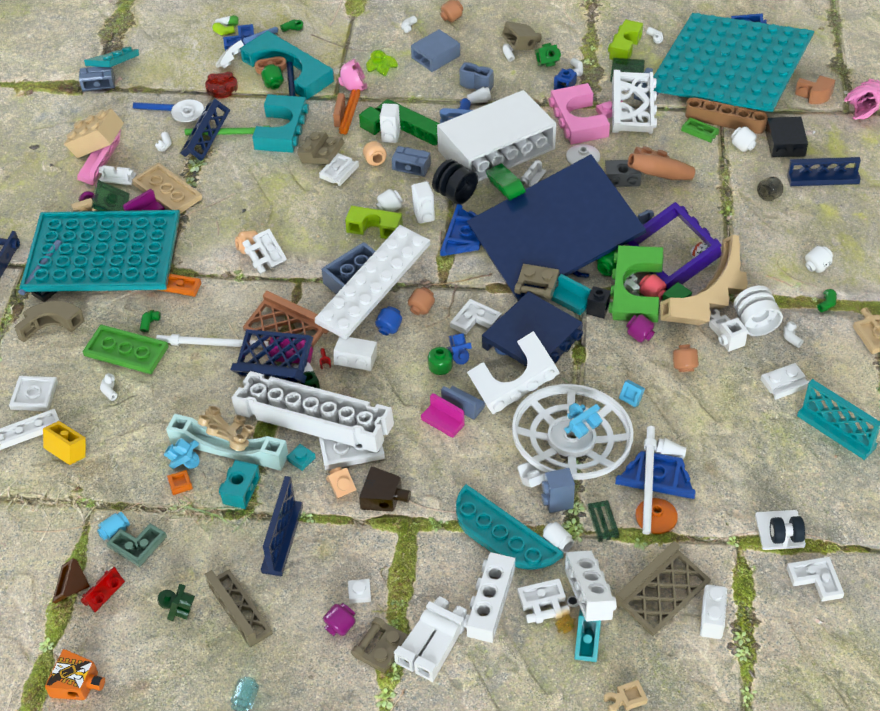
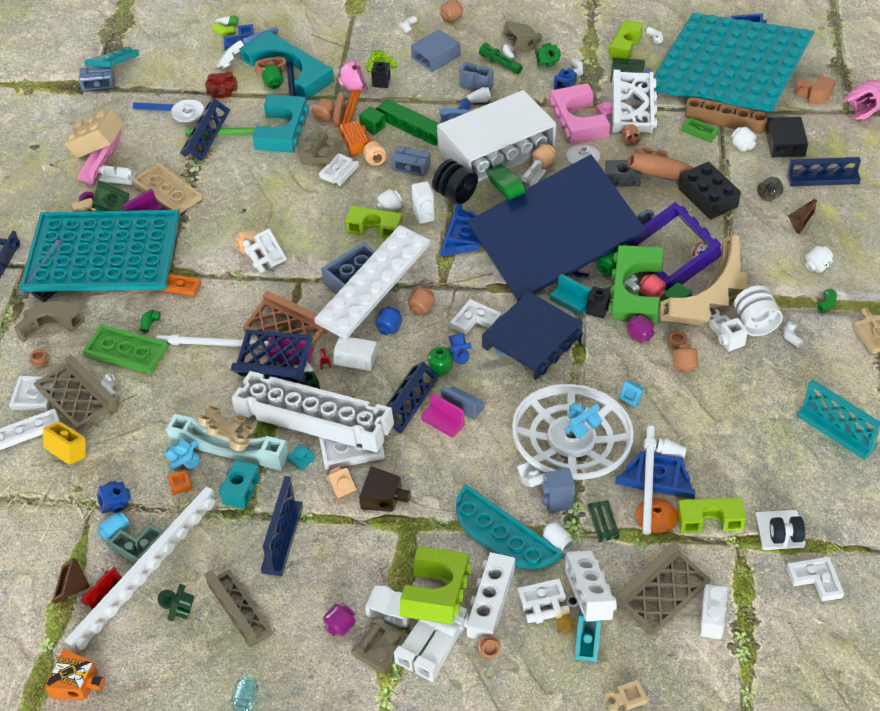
white arm [155,132,172,152] -> none
green arm [280,19,303,32] -> none
white plate [348,579,371,604] -> none
white brick [380,103,401,143] -> none
white arch [467,331,560,414] -> none
dark tan plate [514,264,560,300] -> none
white plate [761,363,810,400] -> none
none -> nougat plate [30,349,49,367]
none -> dark tan fence [34,355,118,431]
none -> white plate [64,486,216,654]
none -> blue brick [96,481,131,514]
none -> nougat head [312,98,335,122]
none -> orange brick [340,120,371,156]
none -> white brick [365,585,411,628]
none -> black brick [371,62,391,88]
none -> dark blue fence [386,361,439,433]
none -> lime arch [400,546,472,625]
none -> nougat plate [478,635,500,658]
none -> green pin [479,42,523,74]
none -> light nougat head [531,144,557,169]
none -> nougat wheel [621,124,641,146]
none -> nougat tile [667,331,687,350]
none -> lime arch [677,497,746,533]
none -> black brick [679,161,741,220]
none -> reddish brown slope [788,199,817,234]

